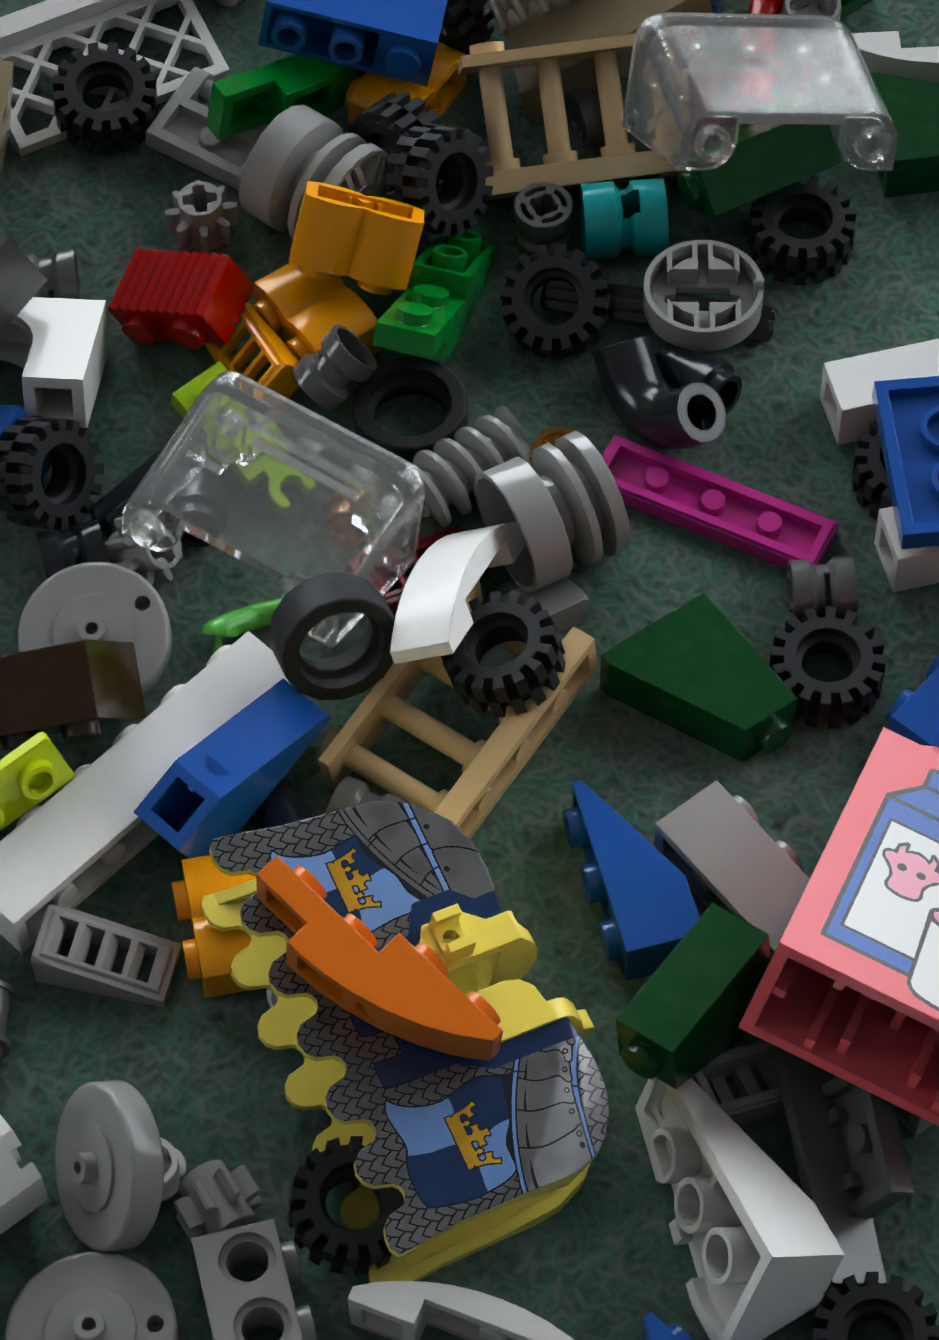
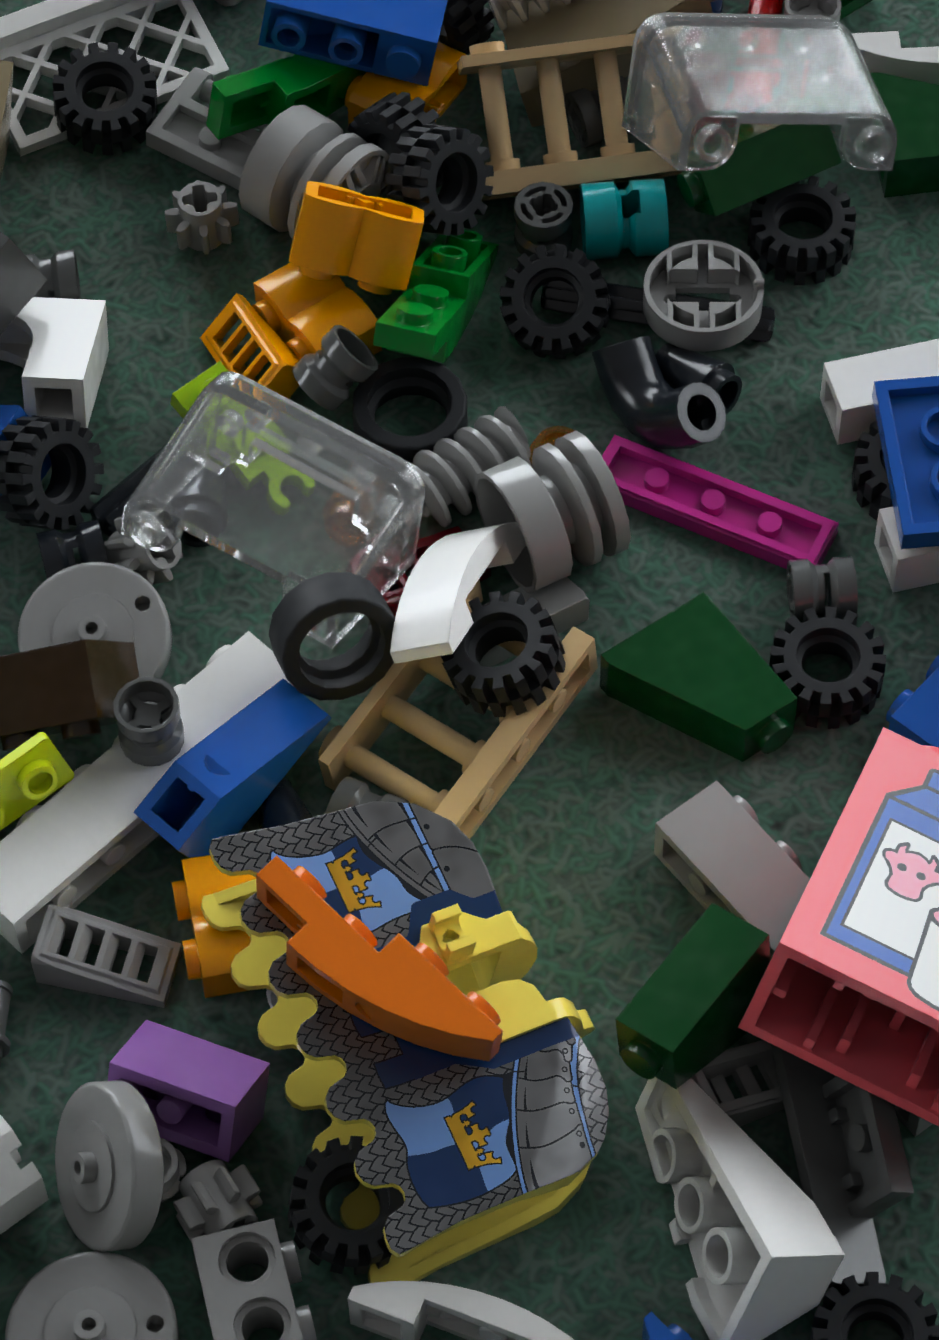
red brick [107,247,253,349] -> none
bright green piece [201,598,329,656] -> none
blue slope [562,780,700,981] -> none
none -> medium lavender brick [108,1020,270,1162]
none -> dark grey wheel [113,677,184,767]

